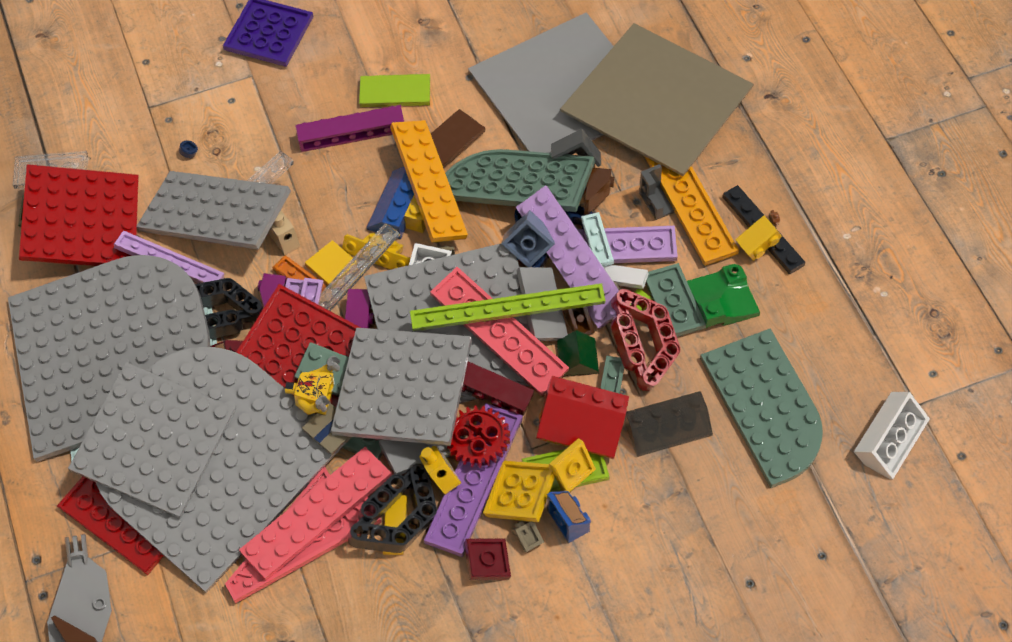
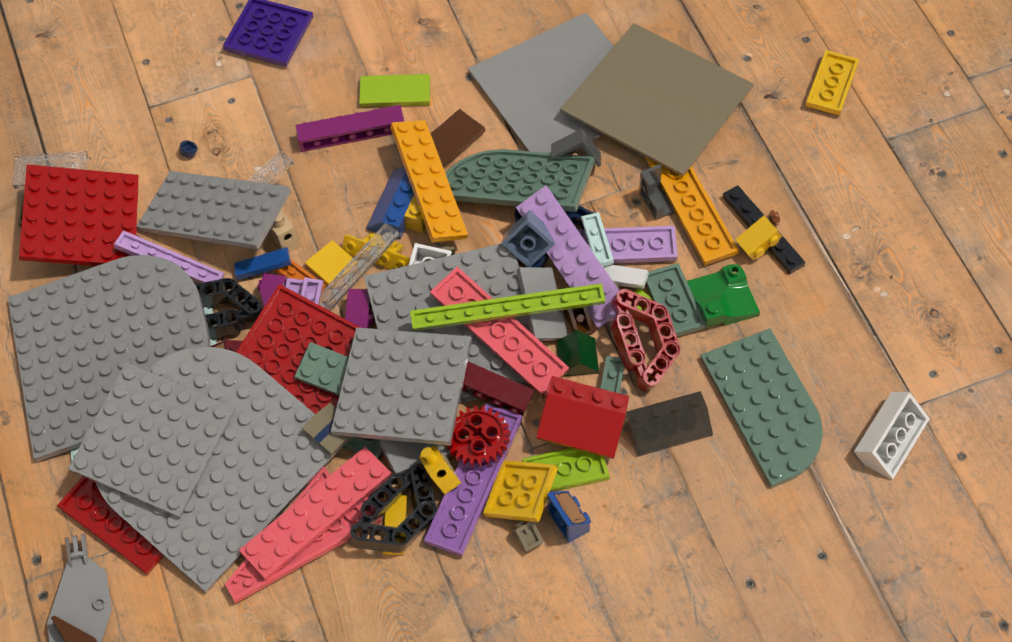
yellow torso [285,356,340,415] -> none
dark red tile [464,538,511,580] -> none
yellow tile [549,438,596,493] -> none
reddish brown slope [584,168,615,215] -> none
none -> blue tile [234,247,291,280]
none -> yellow plate [806,50,859,116]

